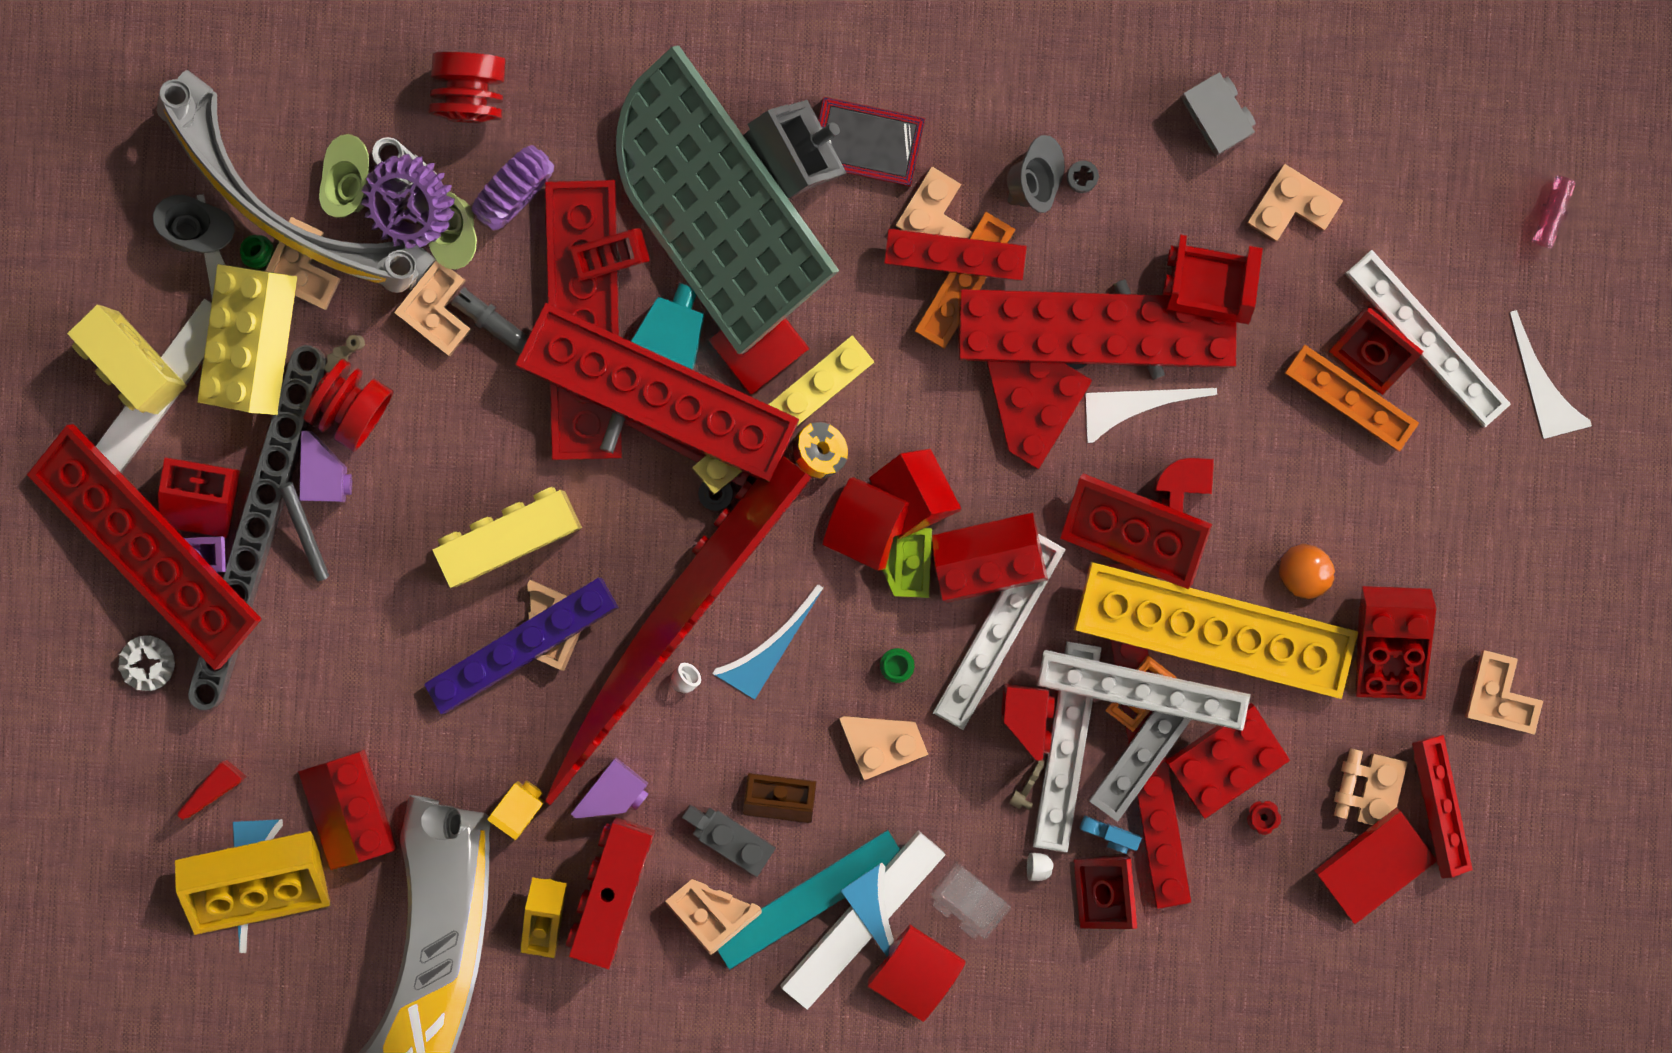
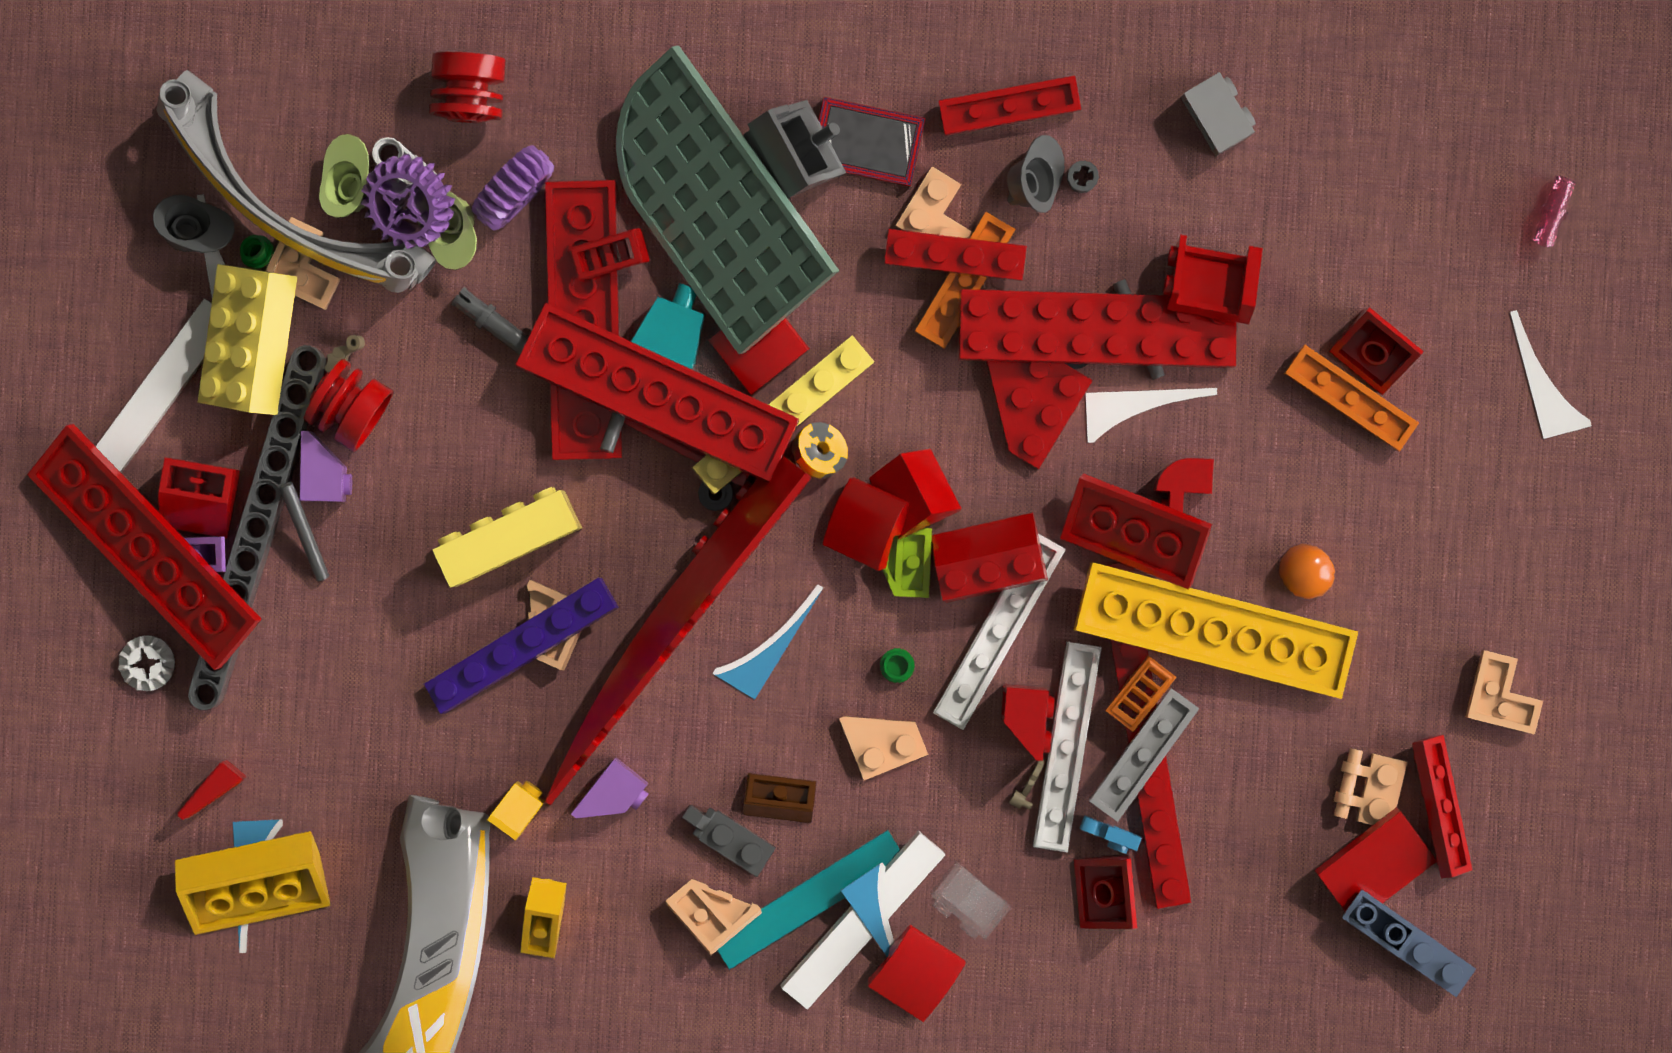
light yellow brick [67,304,187,414] -> none
red slope [298,749,397,870] -> none
light nougat plate [394,260,472,356] -> none
red brick [565,817,656,970] -> none
white hinge [670,663,701,693] -> none
white hinge [1027,853,1054,881] -> none
white tile [1037,650,1251,731] -> none
red plate [1166,703,1291,819] -> none
light nougat plate [1246,164,1343,242] -> none
red plate [1247,801,1281,835] -> none
white tile [1345,250,1511,428] -> none
red slope [1356,586,1437,700] -> none
none -> red plate [938,75,1082,136]
none -> sand blue slope [1342,889,1476,997]

